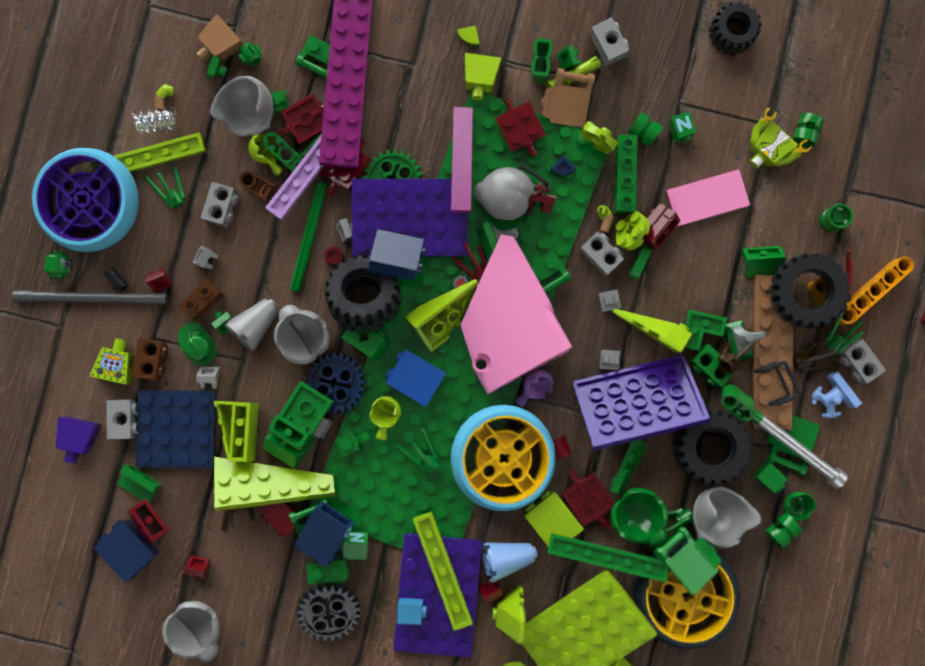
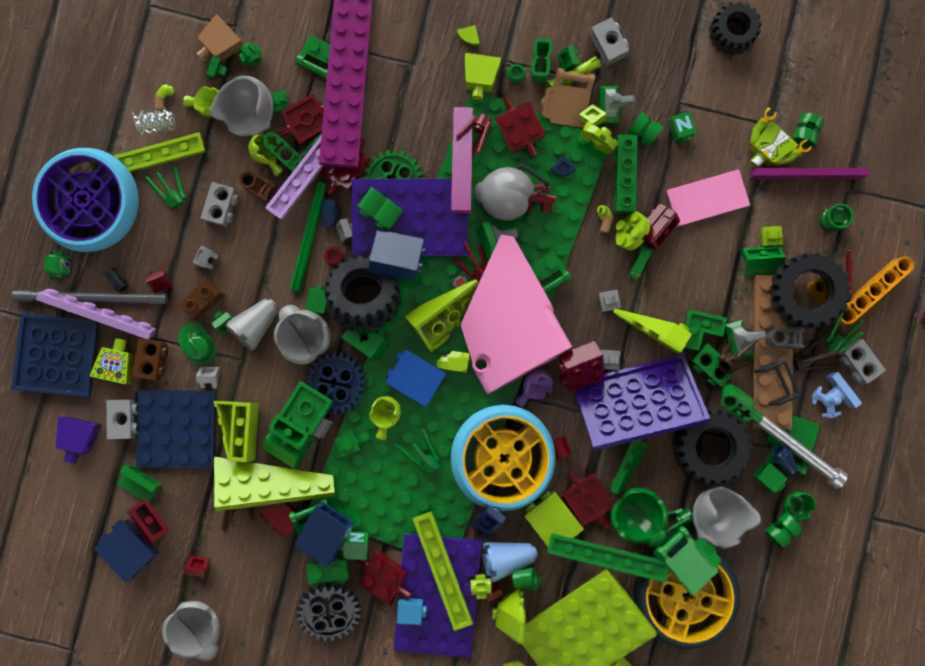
light grey brick [579,231,624,277] -> none
none -> dark blue plate [11,313,100,397]
none -> lavender plate [36,289,156,339]
none -> lime hair [183,86,219,117]
none -> green brick [305,286,328,315]
none -> dark blue cone [321,200,340,228]
none -> dark red plate [356,550,412,606]
none -> green brick [358,187,404,230]
none -> lime rock [437,351,469,373]
none -> dark red plant [456,114,492,158]
none -> dark blue plate [470,506,505,537]
none -> lime gear [471,574,491,599]
none -> green plate [507,64,526,83]
none -> green piece [513,568,542,591]
none -> dark red brick [557,341,604,393]
none -> lime tile [579,104,606,126]
none -> piece [599,86,635,125]
none -> magenta tile [749,168,870,180]
none -> lime tile [760,226,783,247]
none -> dark grey piece [765,328,805,349]
none -> dark blue cone [771,445,798,475]

